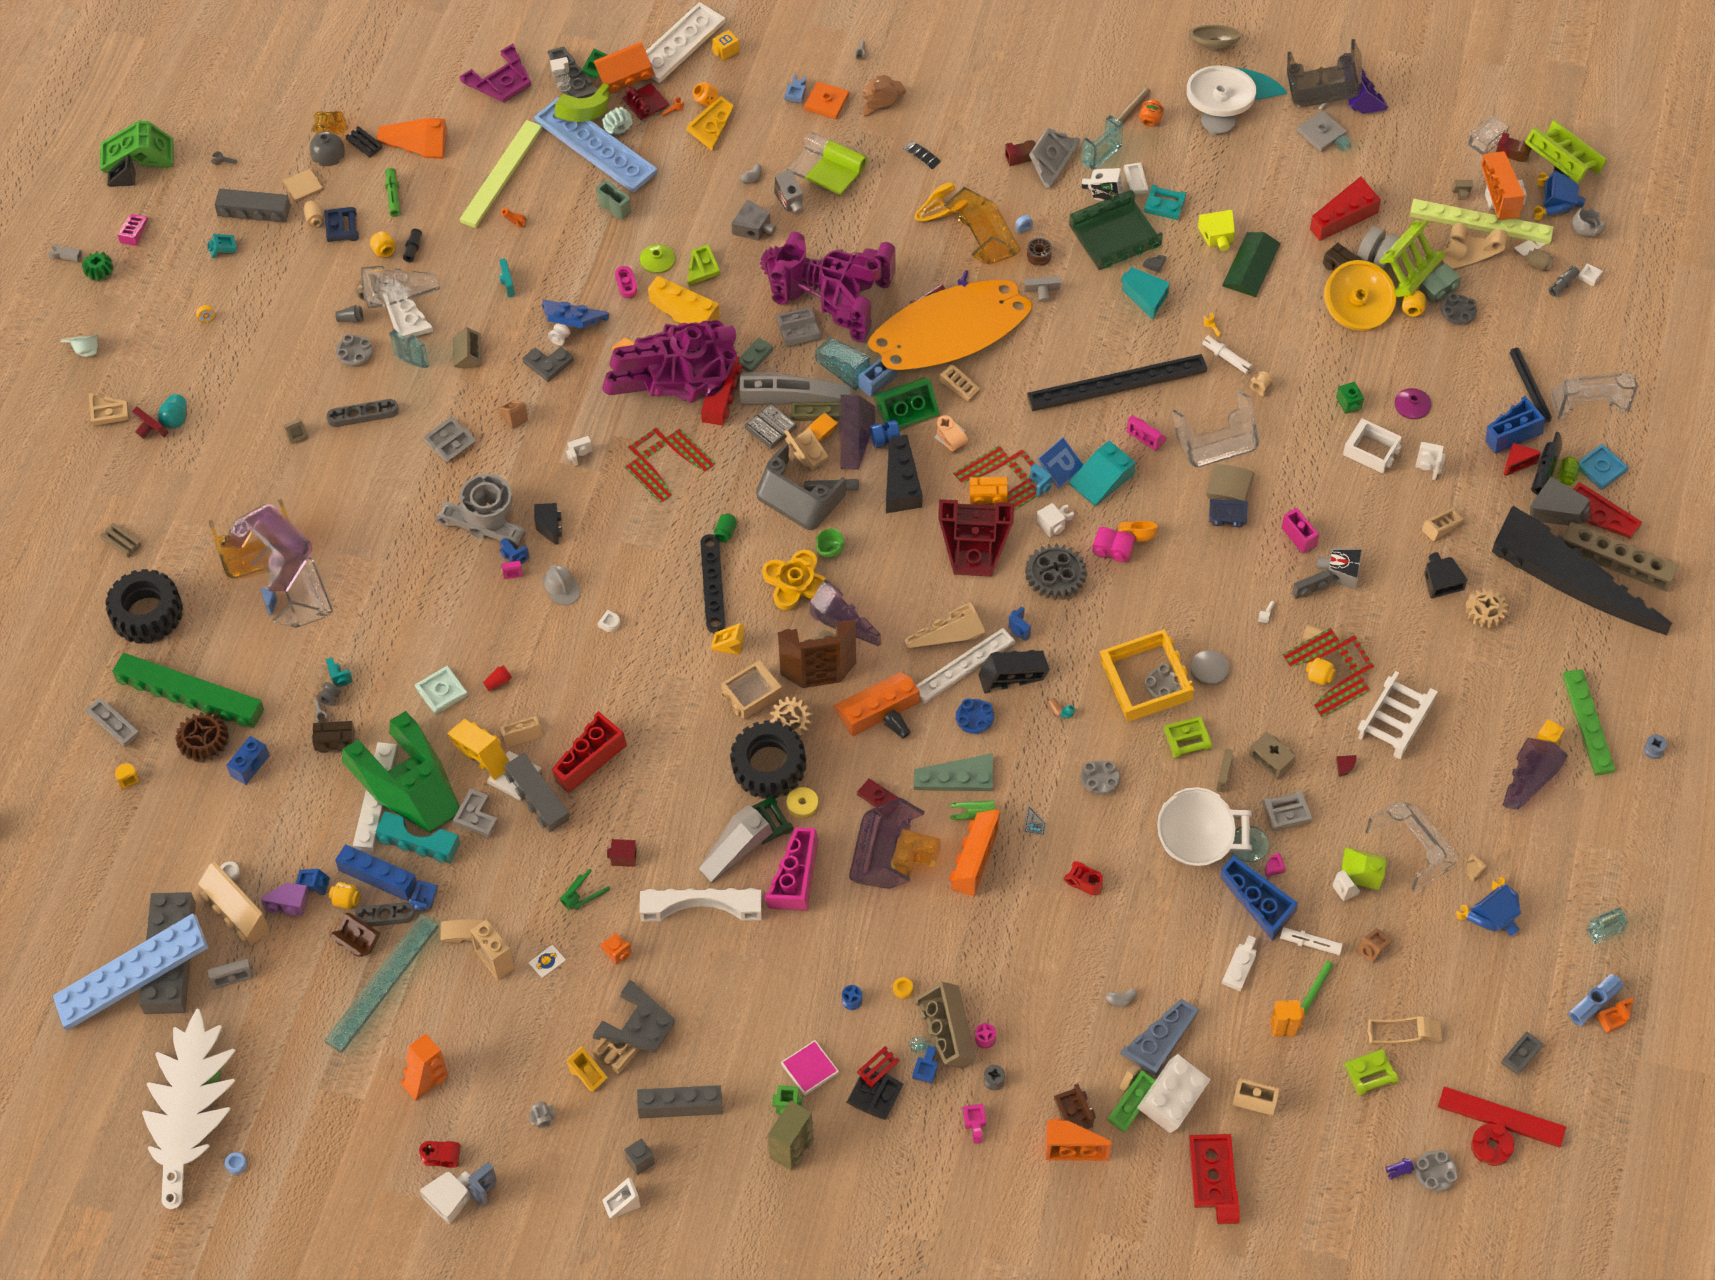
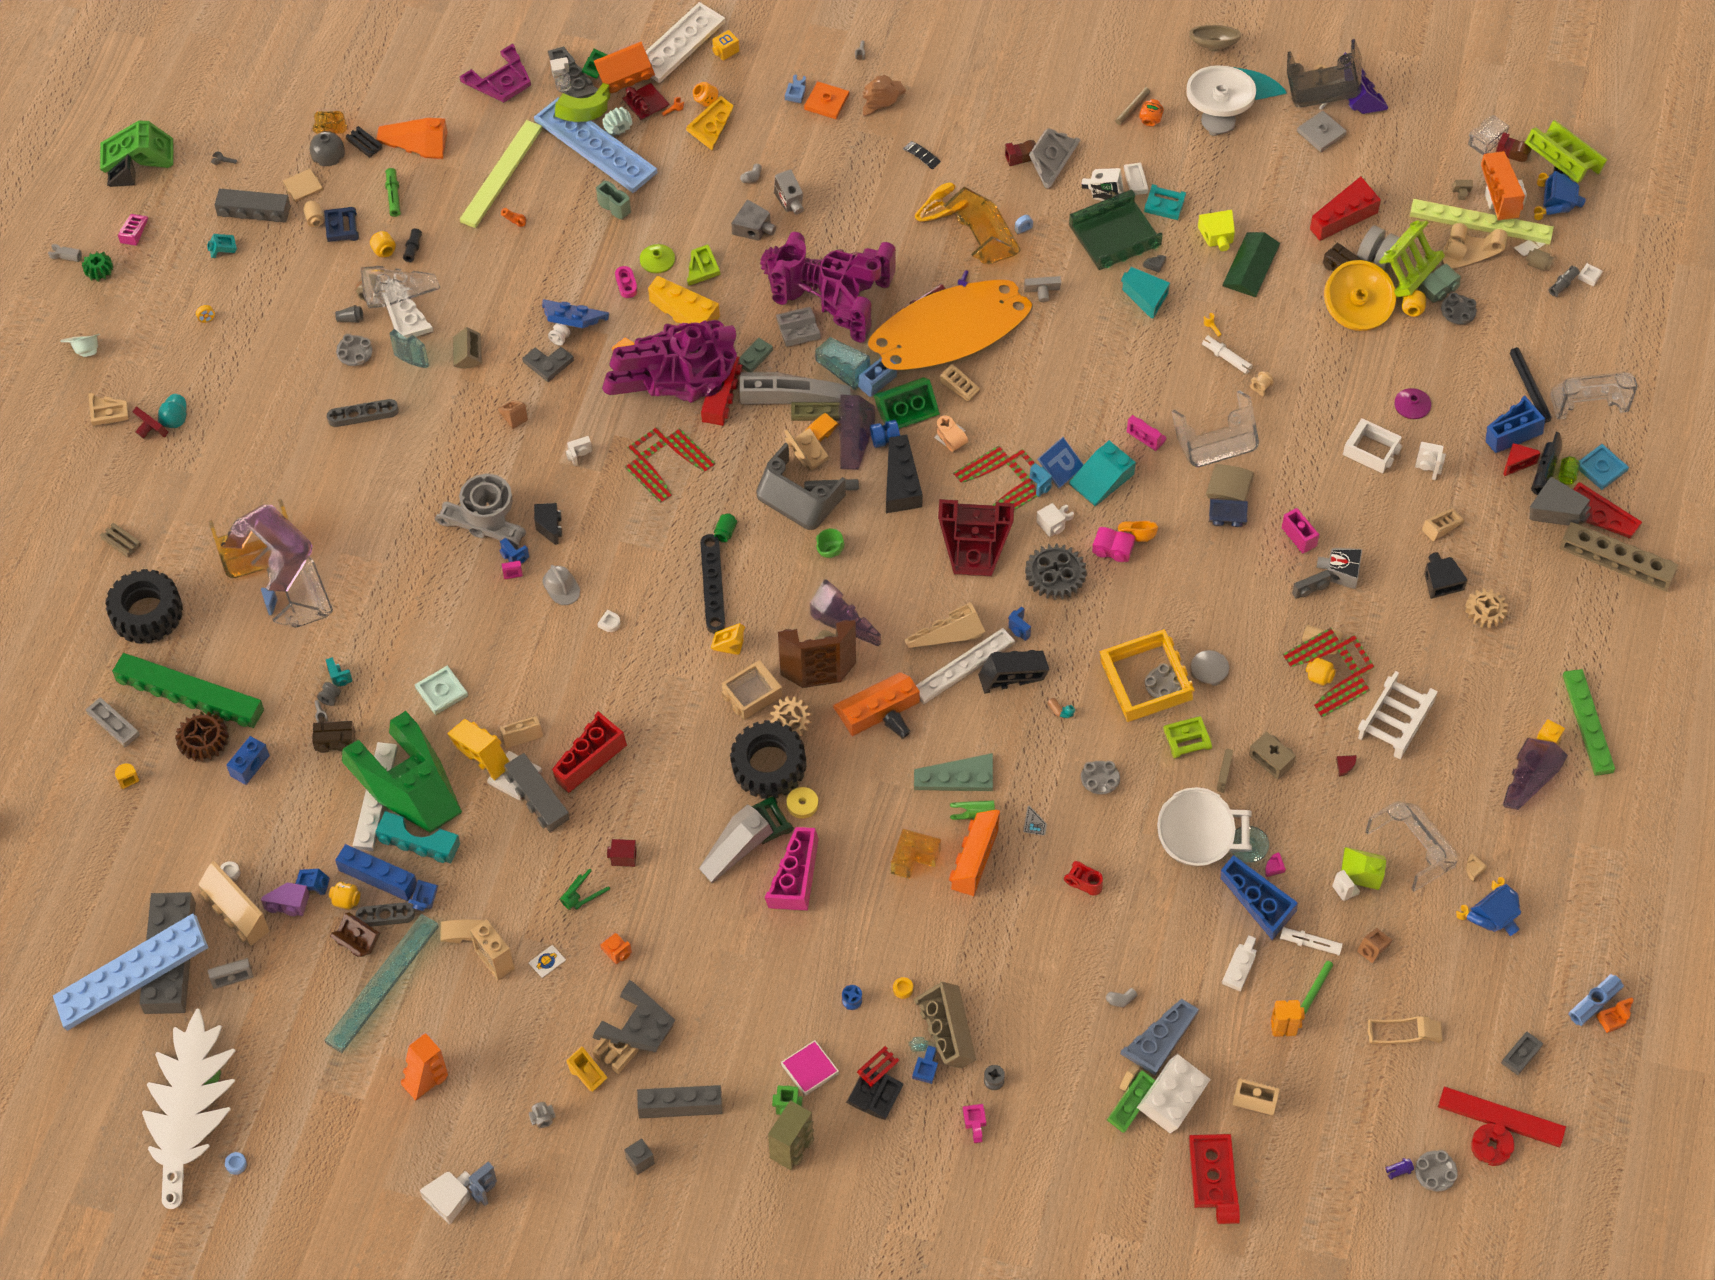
dark tan tile [283,418,308,443] -> none
red piece [419,1141,461,1168] -> none
light grey slope [423,417,476,463] -> none
light grey plate [453,788,498,838] -> none
red cone [482,665,512,691] -> none
teal plate [499,258,515,298] -> none
white slope [602,1178,641,1218] -> none
white arch [639,888,762,921] -> none
tile [745,403,797,449] -> none
yellow plant [762,550,829,610] -> none
lime door [787,132,868,195] -> none
windscreen [849,798,925,889] -> none
dark red plate [857,778,900,816] -> none
blue dish [956,698,994,734] -> none
light orange brick [970,477,1008,505] -> none
dark pink wheel [975,1023,996,1049] -> none
reddish brown wheel [1027,238,1052,266] -> none
black plate [1027,354,1207,411] -> none
orange slope [1045,1118,1111,1161] -> none
reddish brown bracket [1054,1083,1096,1129] -> none
clear light blue panel [1081,115,1124,170] -> none
white hand [1258,601,1275,623] -> none
light grey plate [1262,790,1312,831] -> none
clear light blue plate [1335,135,1351,151] -> none
green brick [1336,381,1364,414] -> none
lime plate [1344,1049,1398,1096] -> none
black wedge [1492,506,1672,636] -> none
light grey hair [1572,207,1606,237] -> none
clear light blue piece [1586,907,1628,944] -> none
sand blue wheel [1644,734,1667,759] -> none

